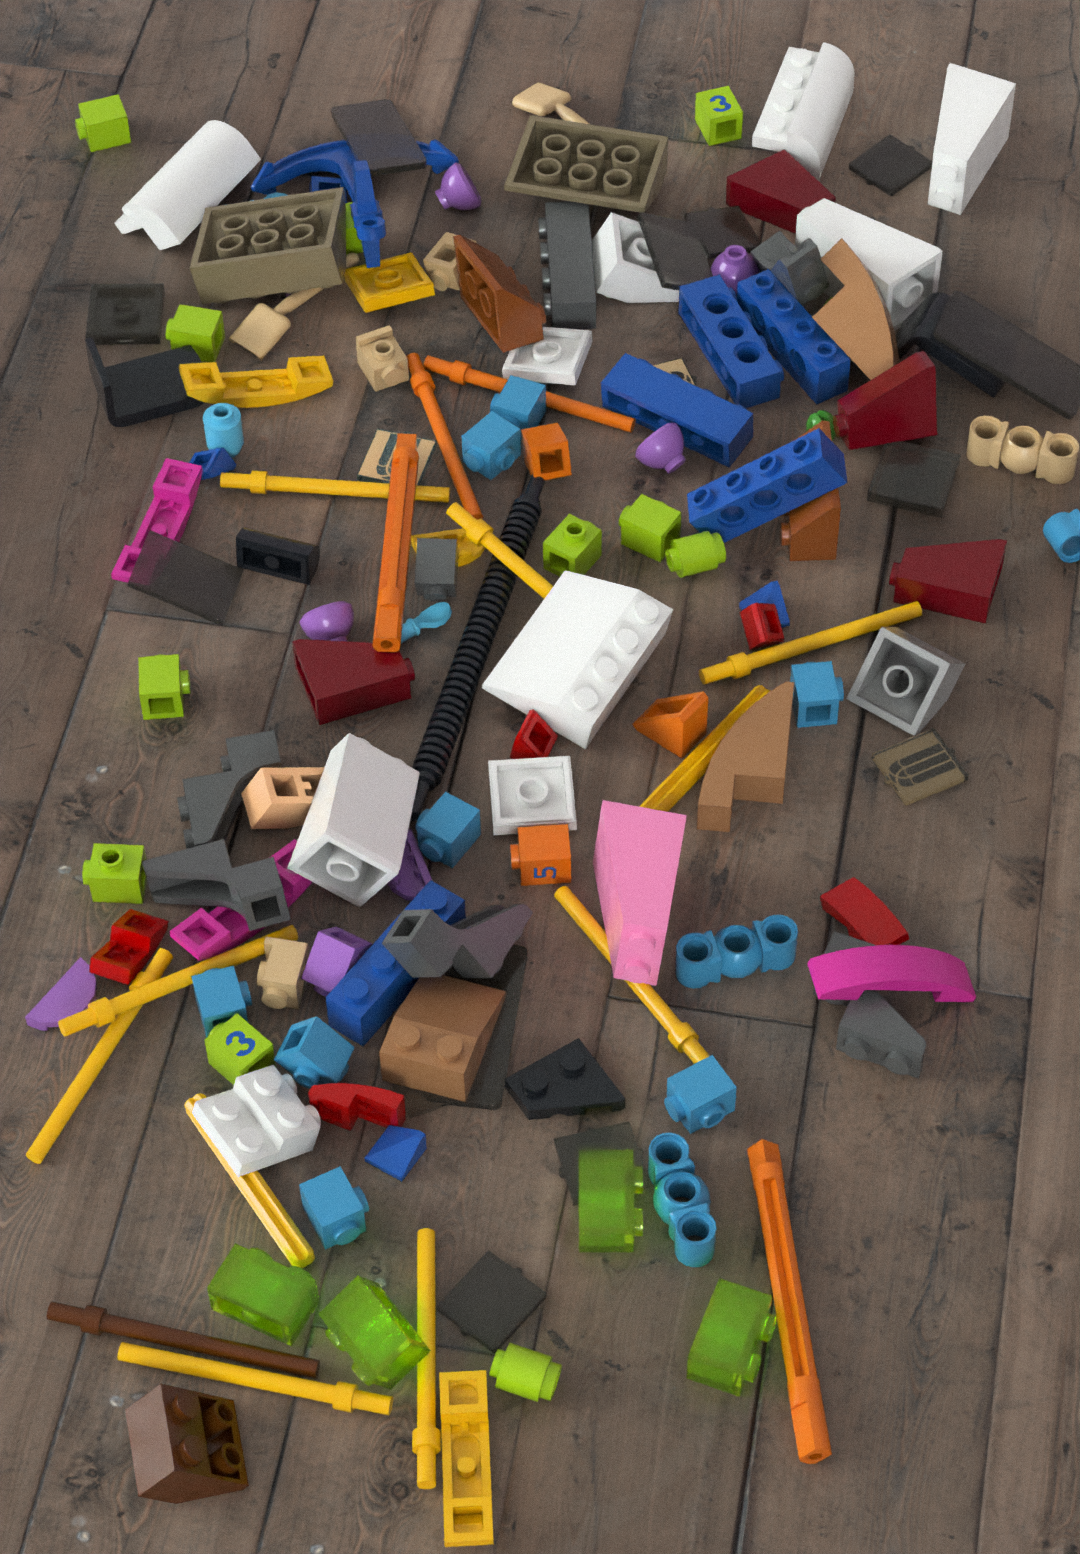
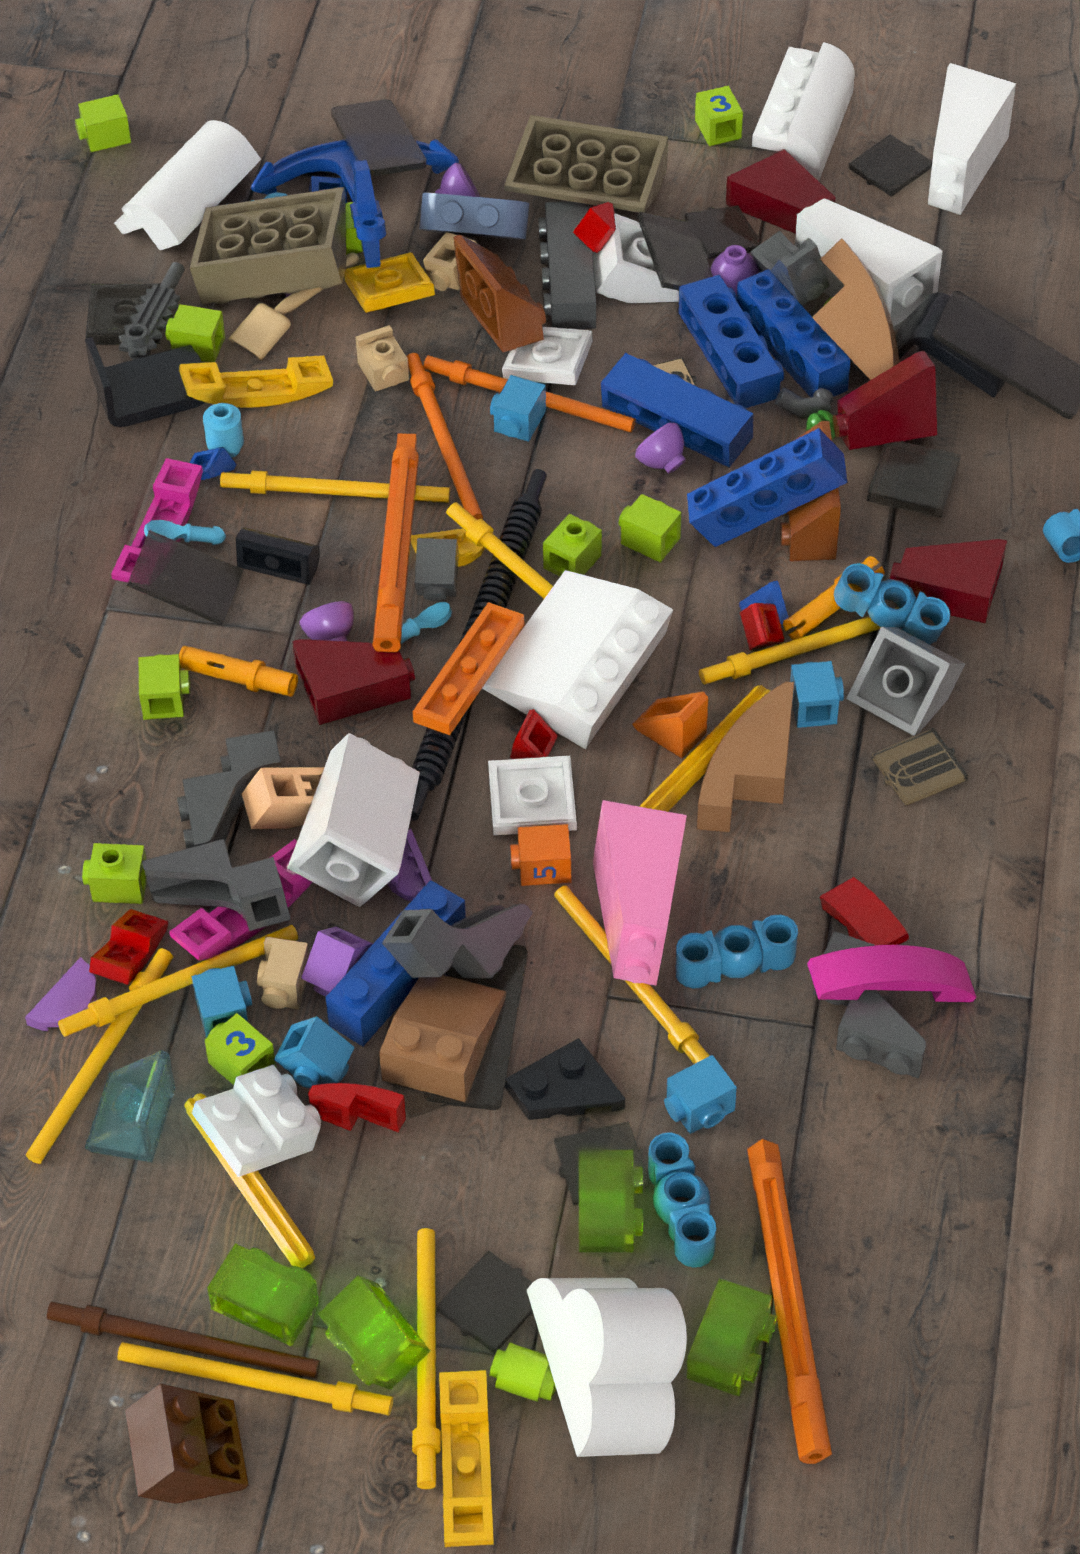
dark azure brick [299,1166,369,1250] -> none
piece [357,428,437,485] -> none
blue slope [364,1125,427,1182] -> none
dark azure brick [415,791,481,868] -> none
dark azure brick [461,411,521,480] -> none
tan piece [512,82,590,124] -> none
orange brick [521,423,572,480] -> none
lime brick [665,531,726,578] -> none
tan piece [966,415,1079,484] -> none
none -> clear light blue slope [85,1050,175,1162]
none -> dark grey piece [119,262,185,359]
none -> medium azure piece [144,520,226,545]
none -> light orange pin [179,645,298,697]
none -> orange plate [413,602,524,735]
none -> sand blue brick [419,193,529,240]
none -> white brick [527,1278,687,1457]
none -> red slope [573,202,616,253]
none -> dark grey arm [775,388,834,418]
none -> light orange pin [783,556,885,640]
none -> dark azure piece [833,563,950,645]

